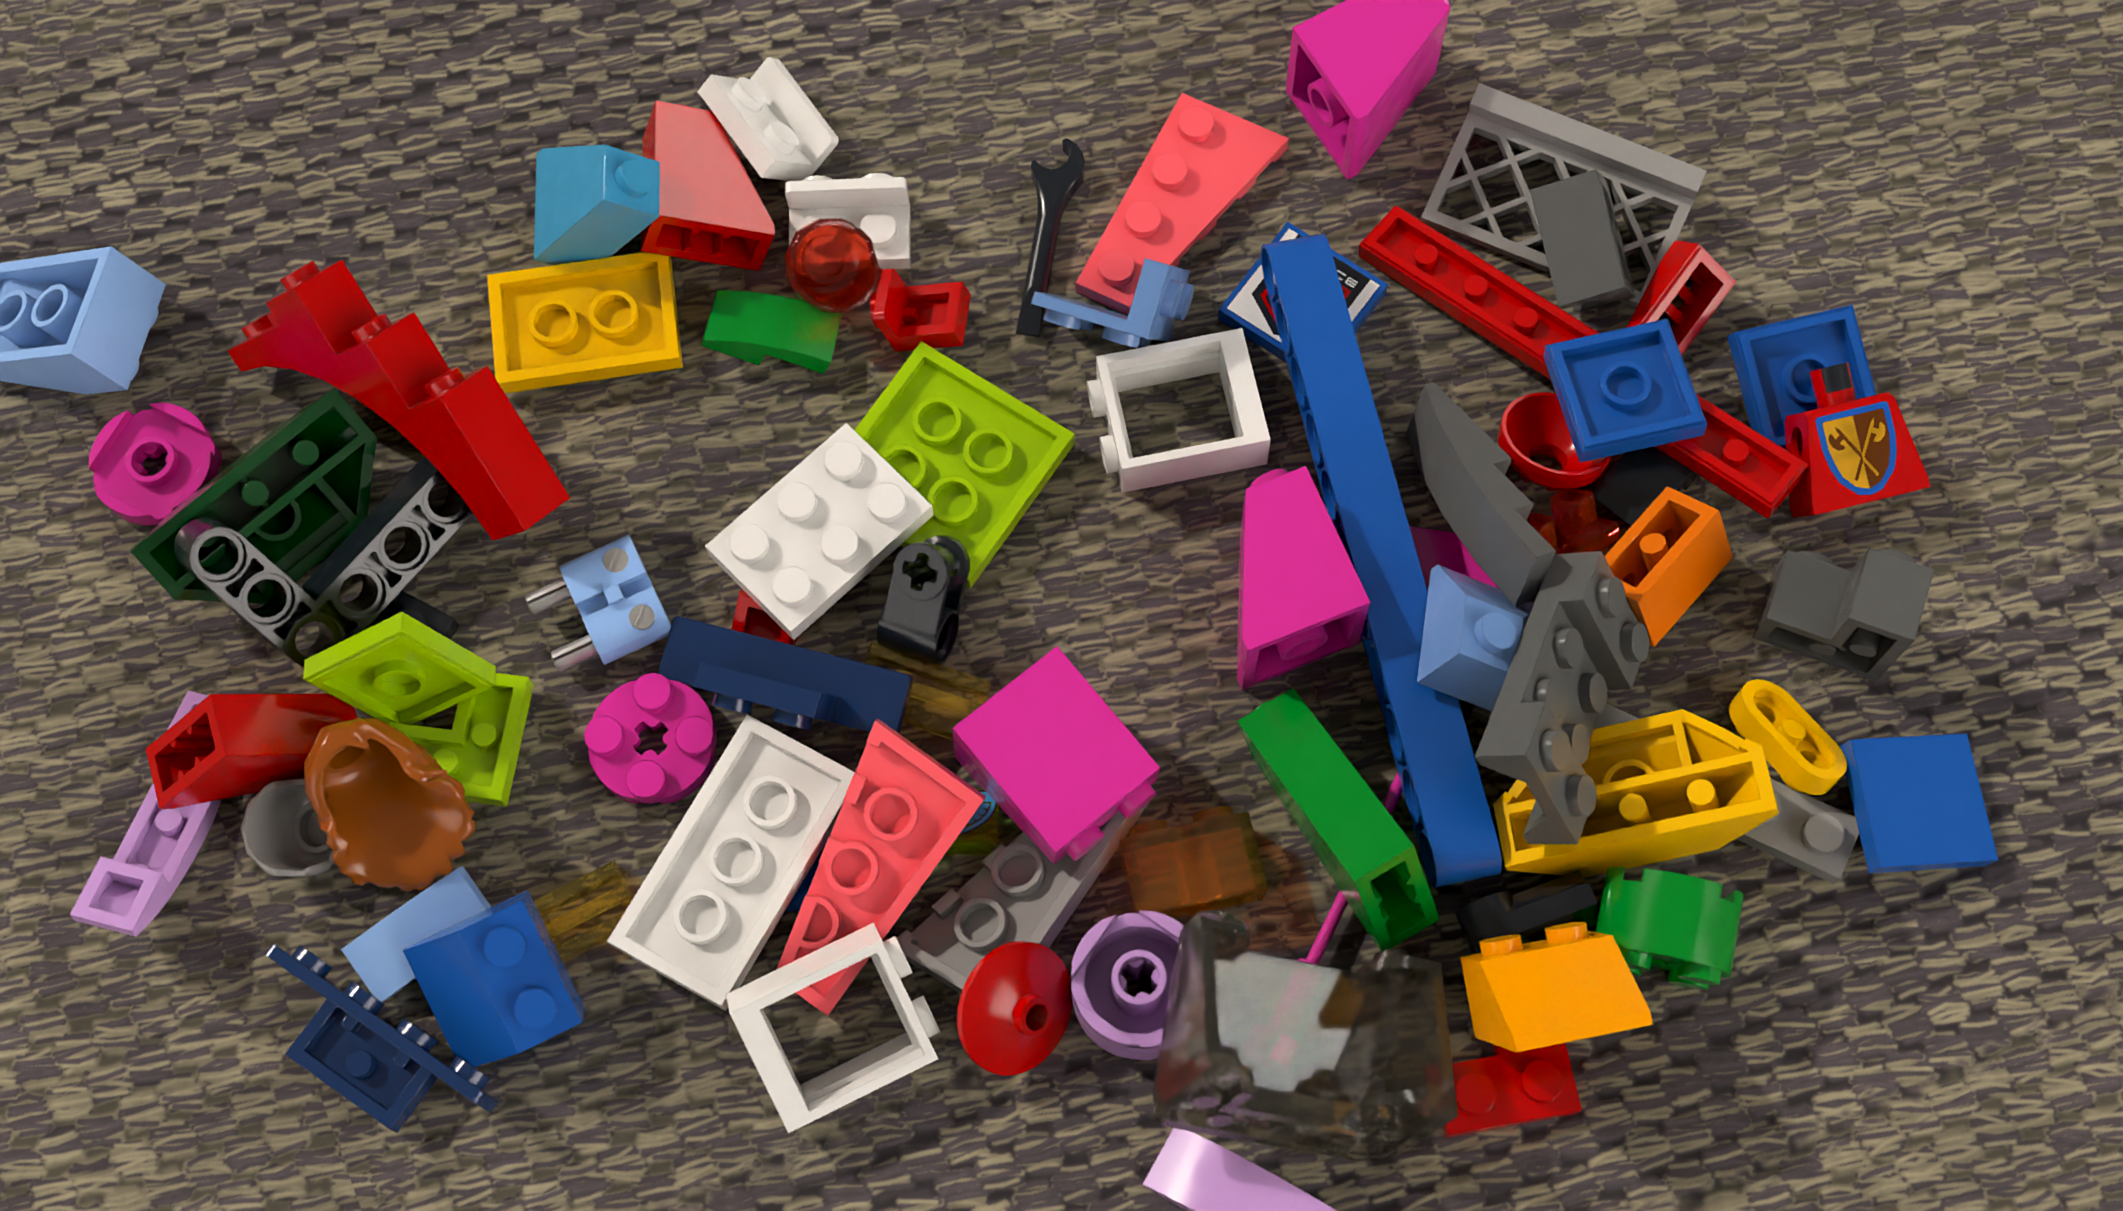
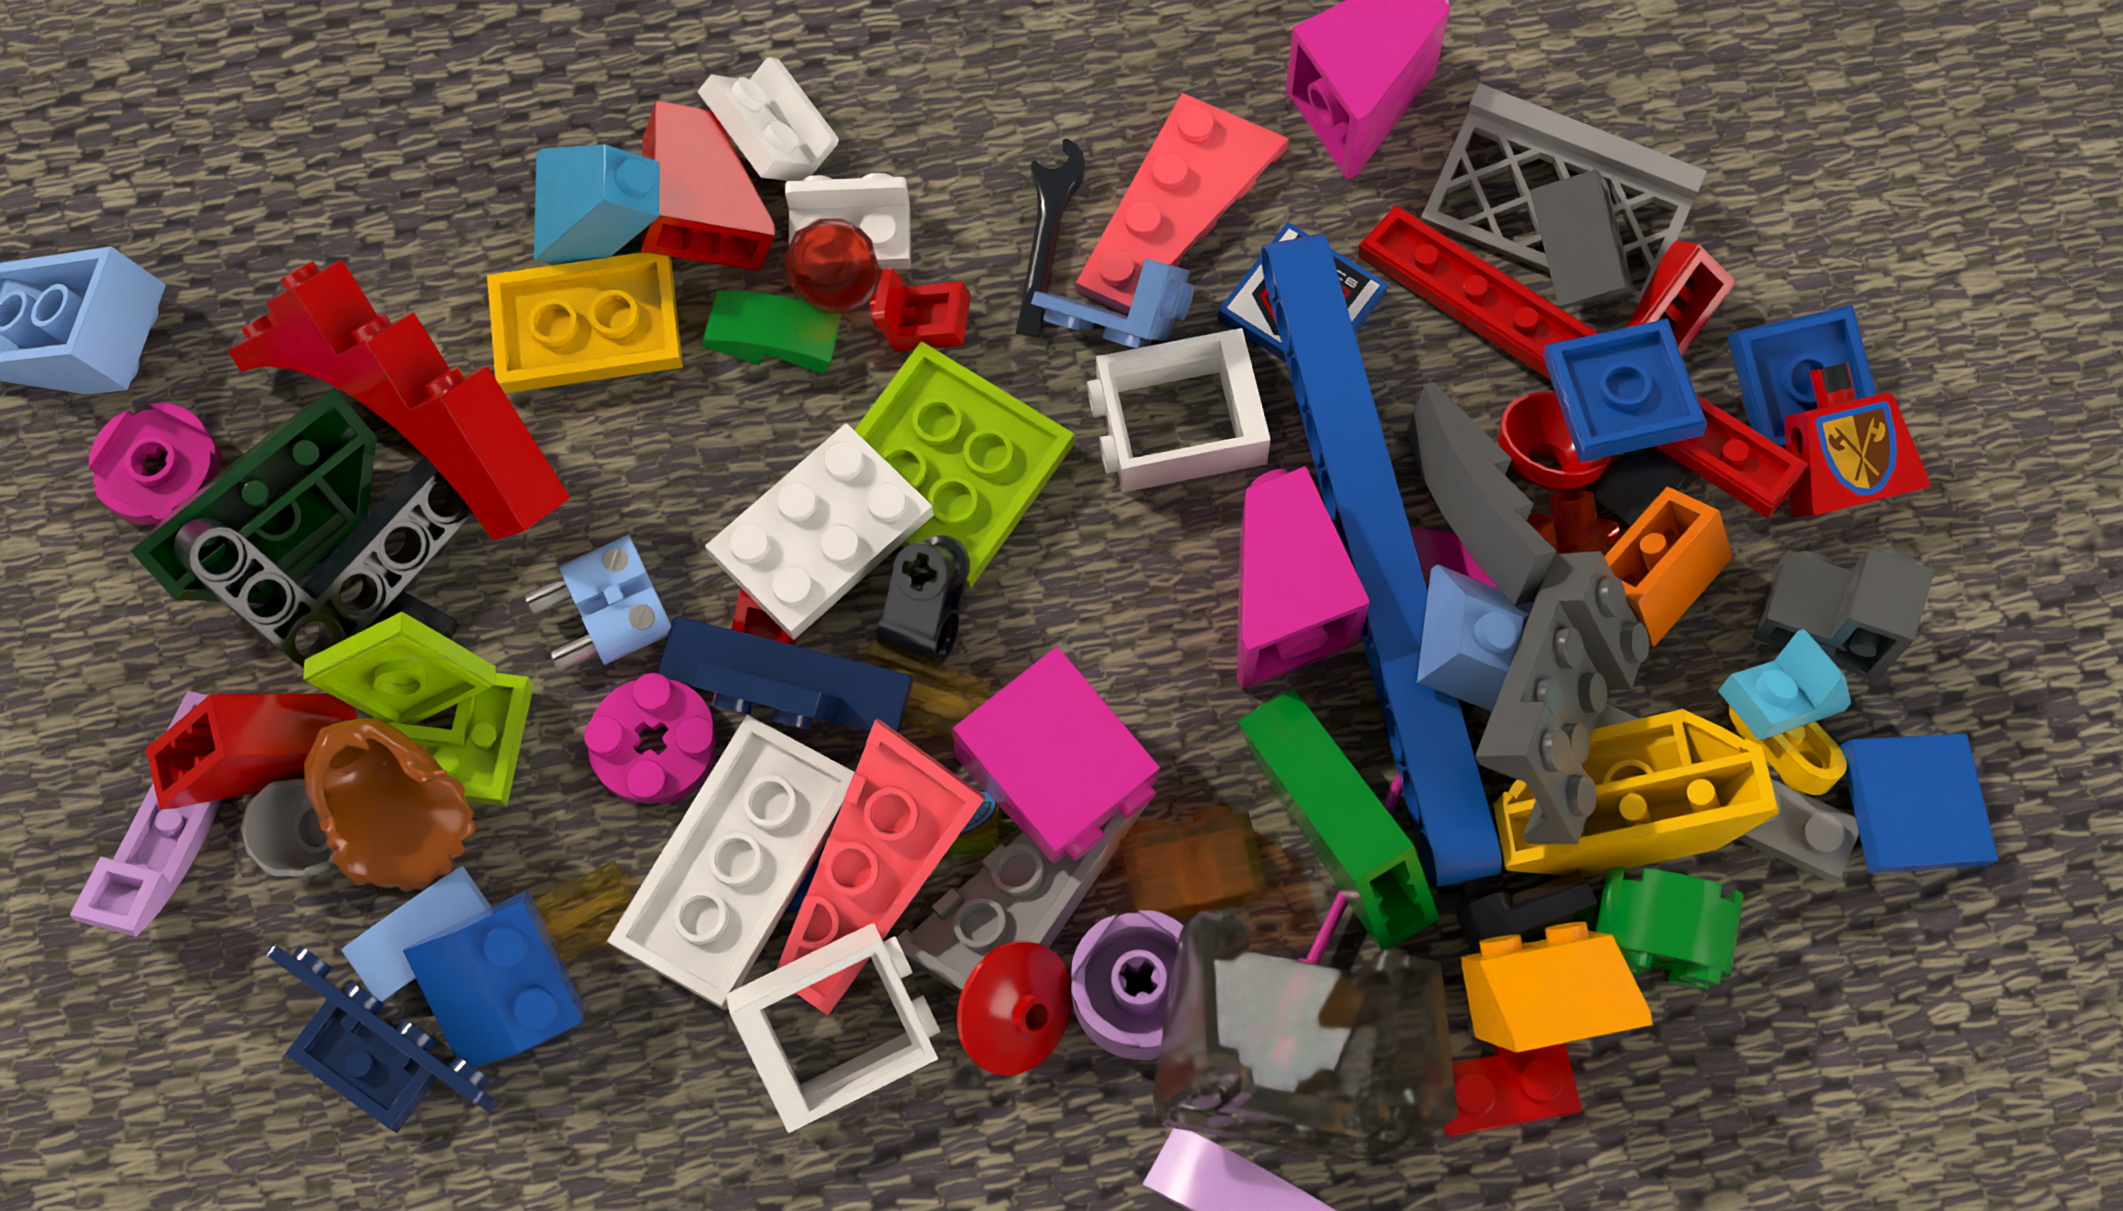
none -> medium azure slope [1718,629,1851,741]

